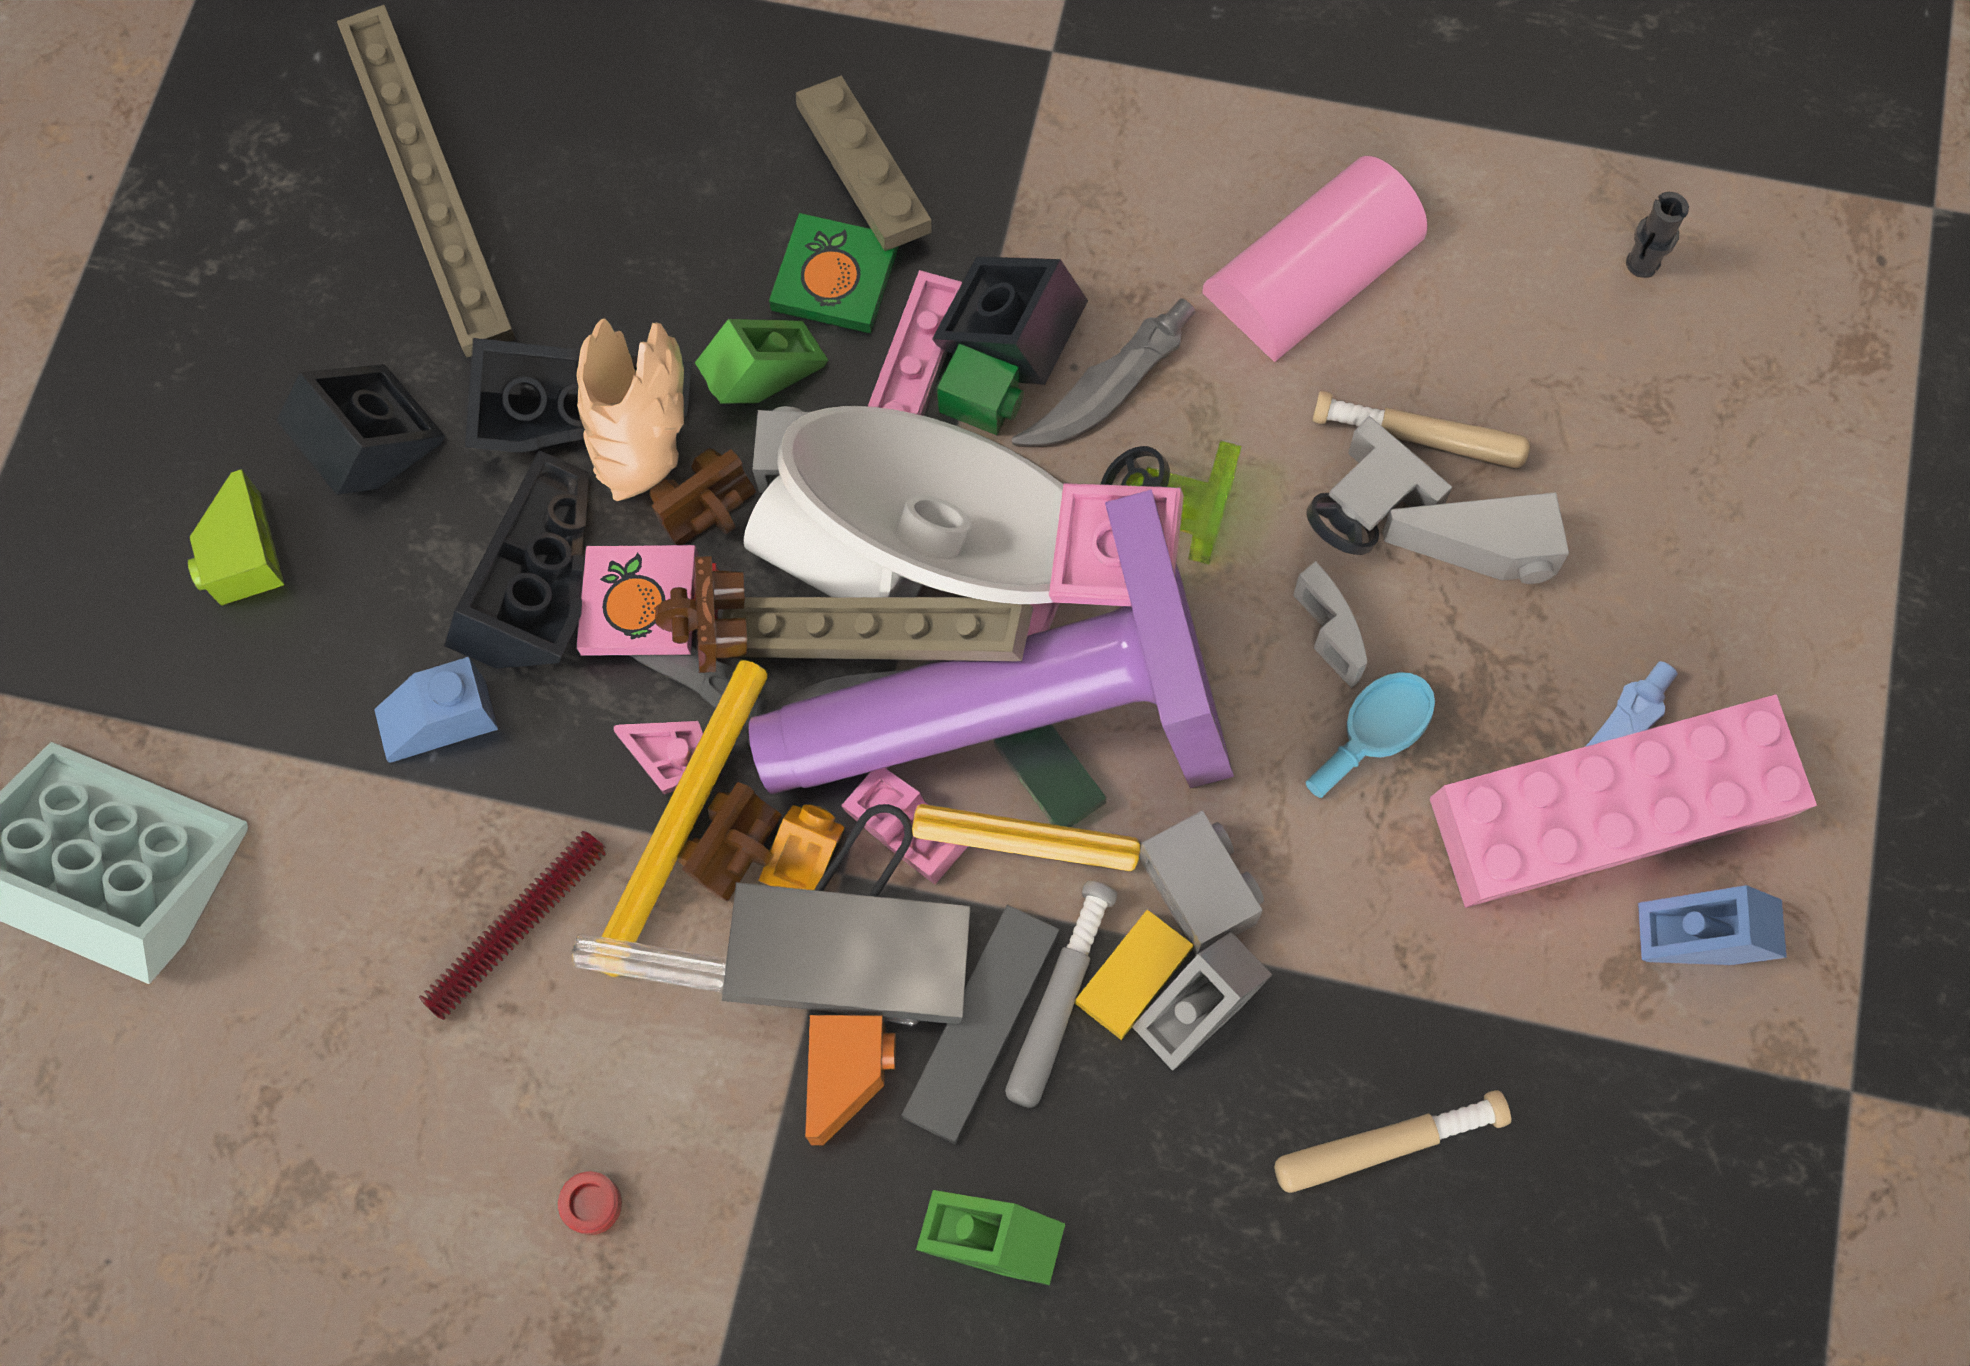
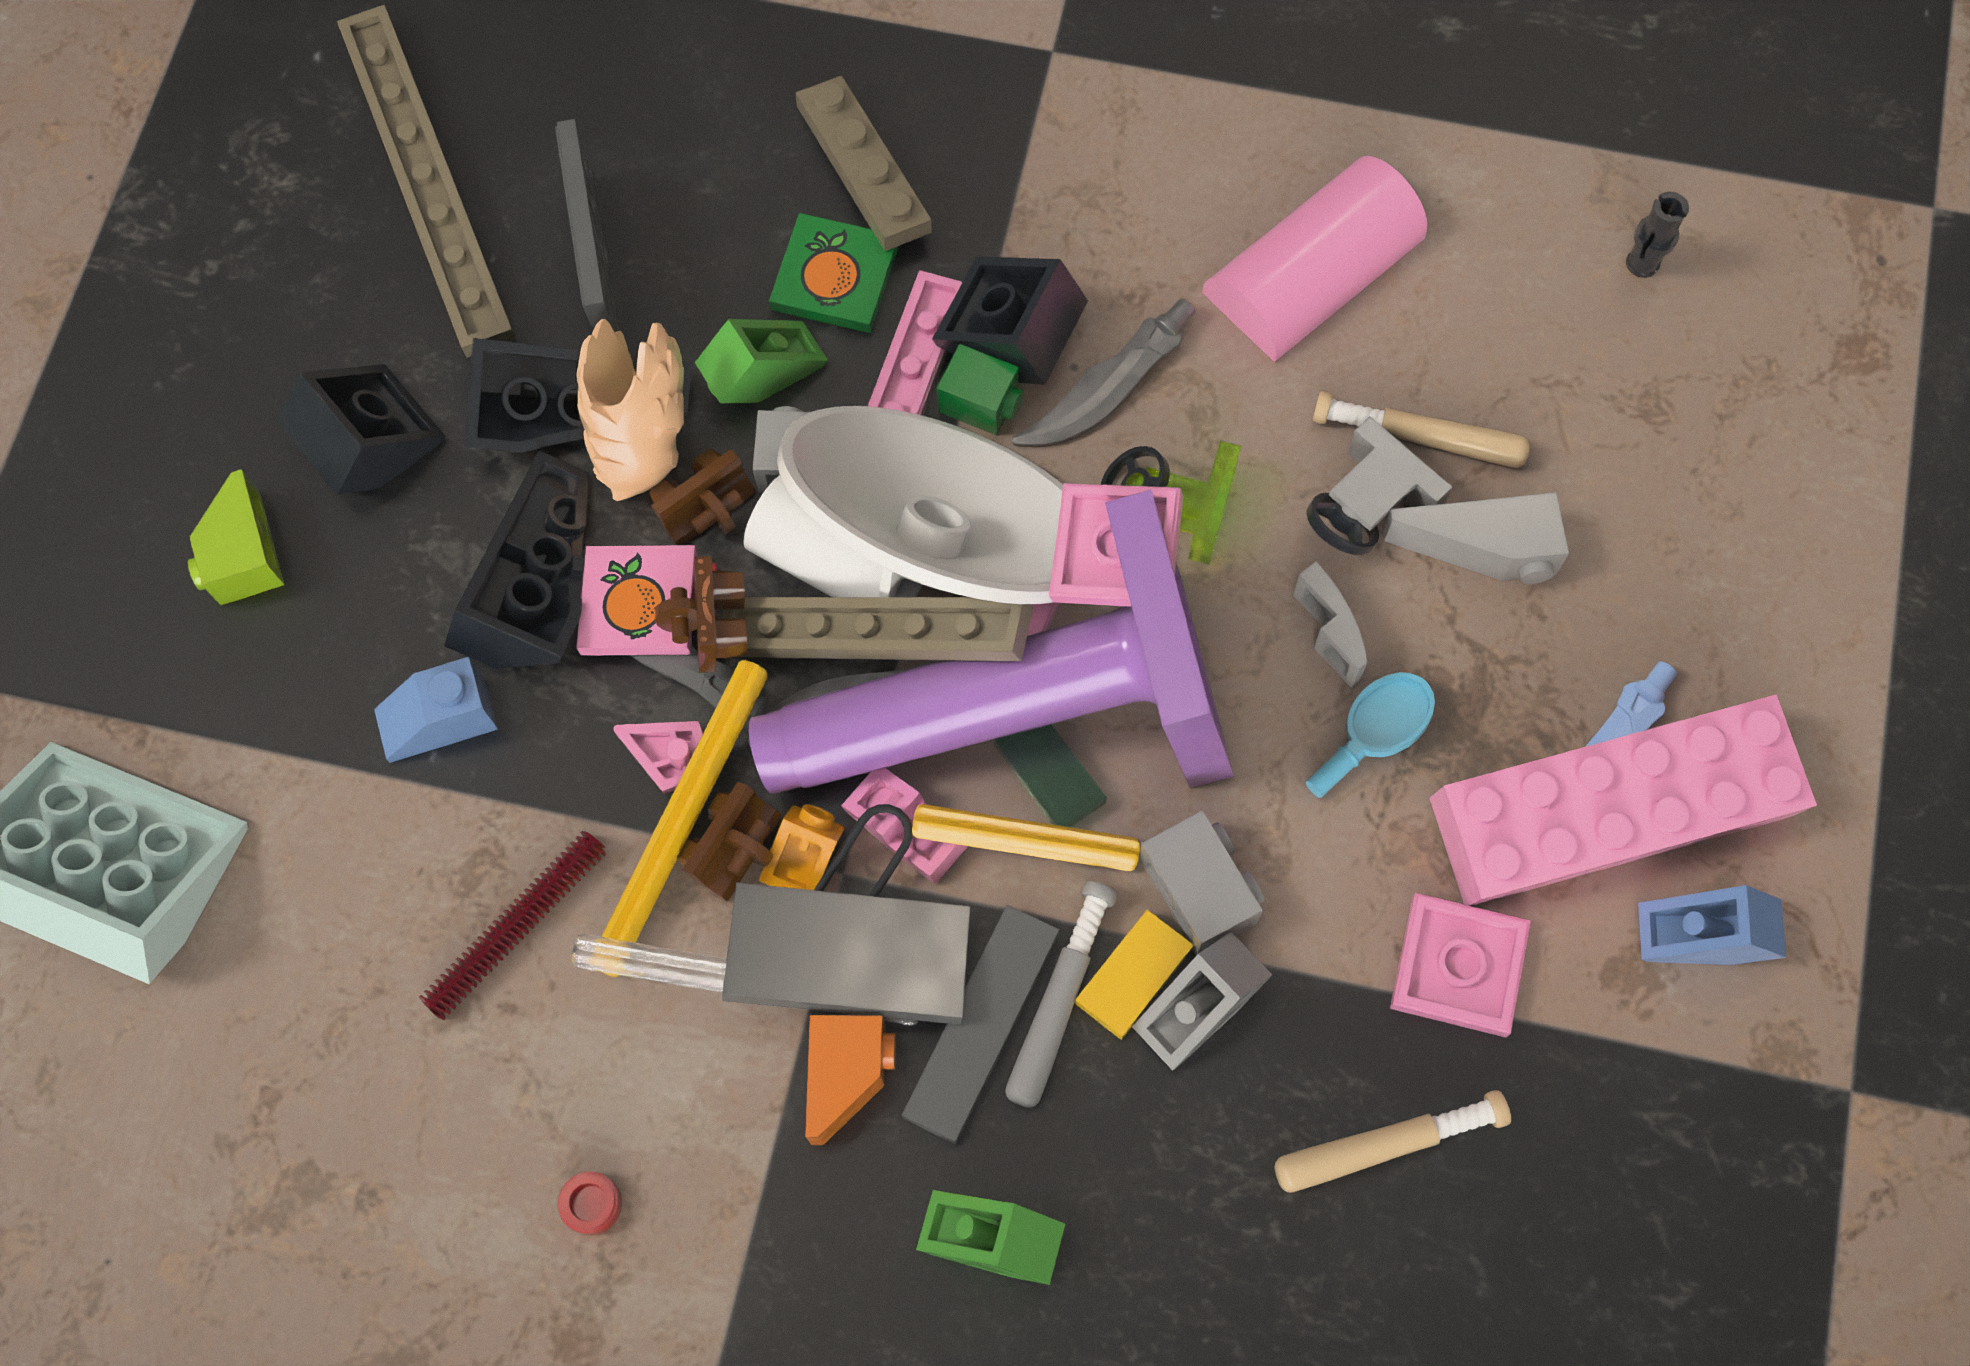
none -> dark grey tile [555,119,619,332]
none -> bright pink tile [1390,893,1531,1038]

